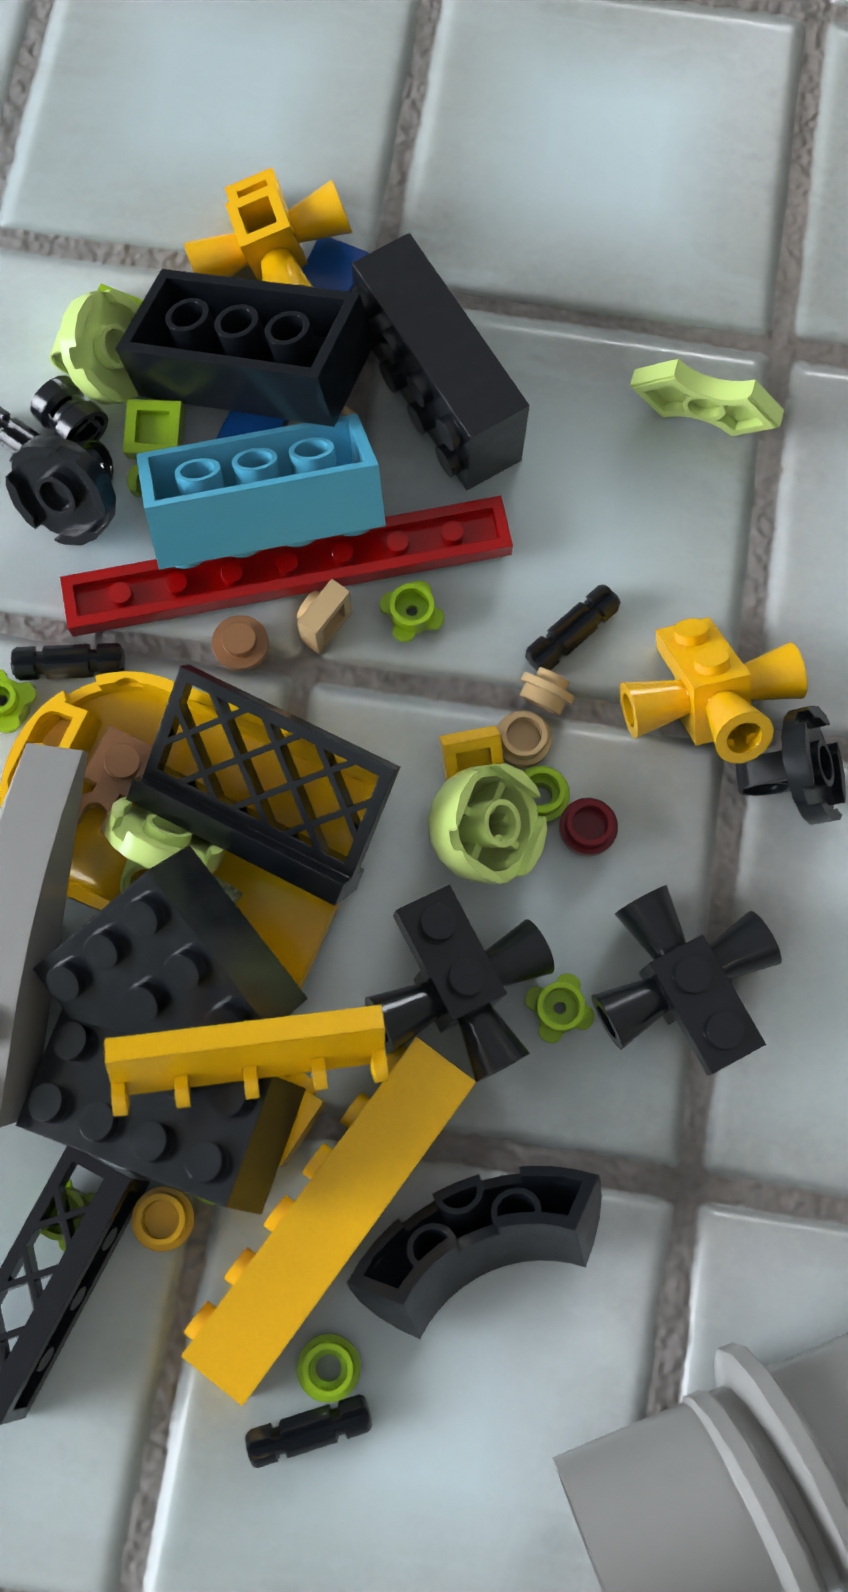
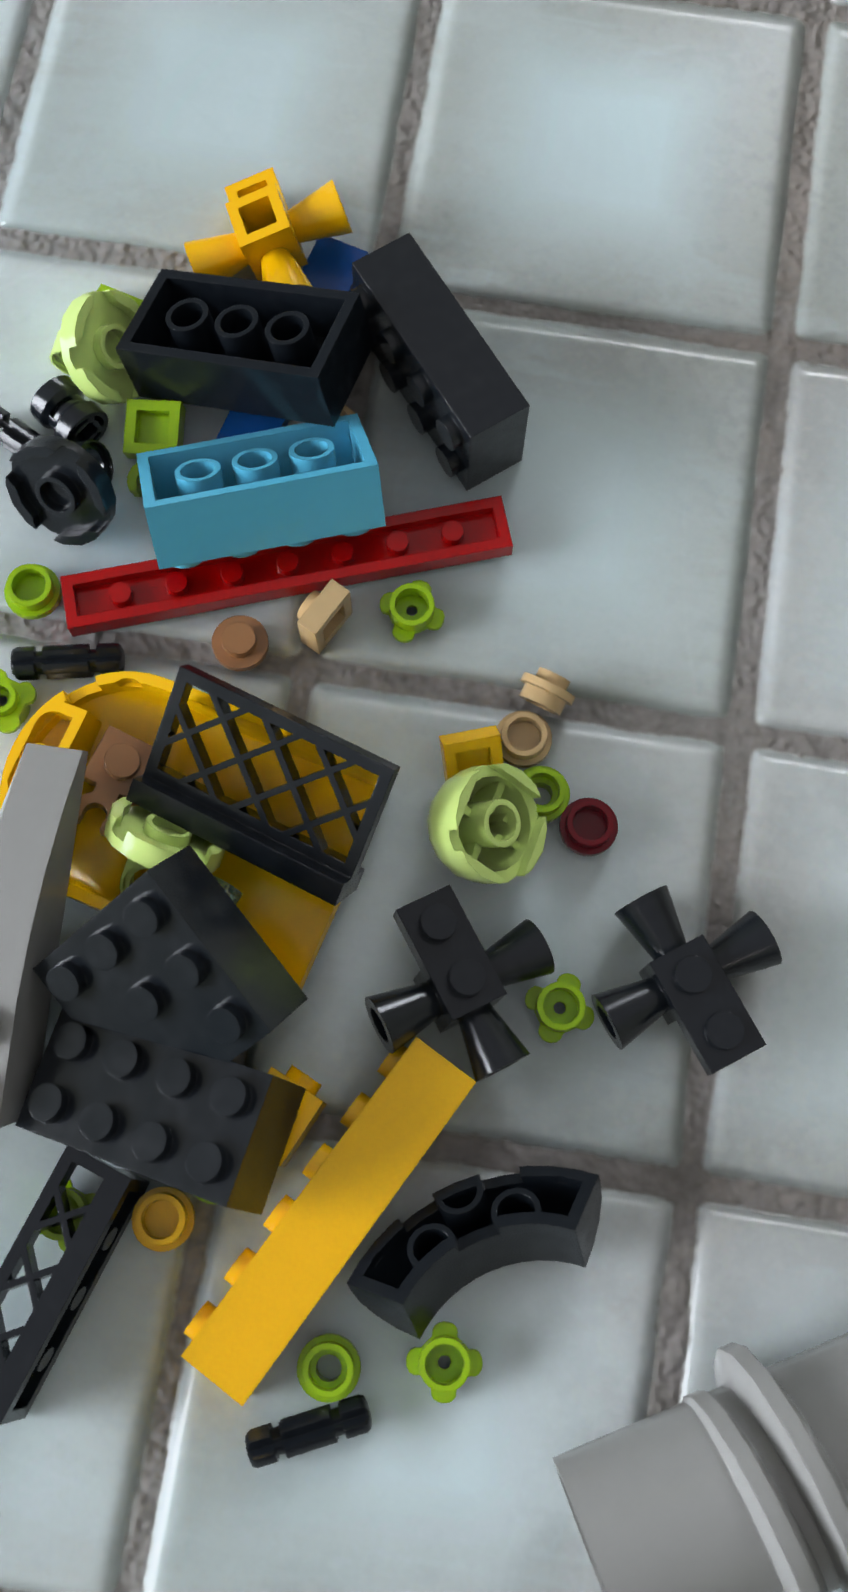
yellow hinge [105,1005,389,1117] -> none
black axle [525,584,621,671] -> none
yellow brick [620,617,808,763] -> none
yellowish green tile [630,359,784,436] -> none
black tile [735,706,846,825] -> none
none -> lime plate [4,564,62,620]
none -> lime plate [406,1321,483,1403]

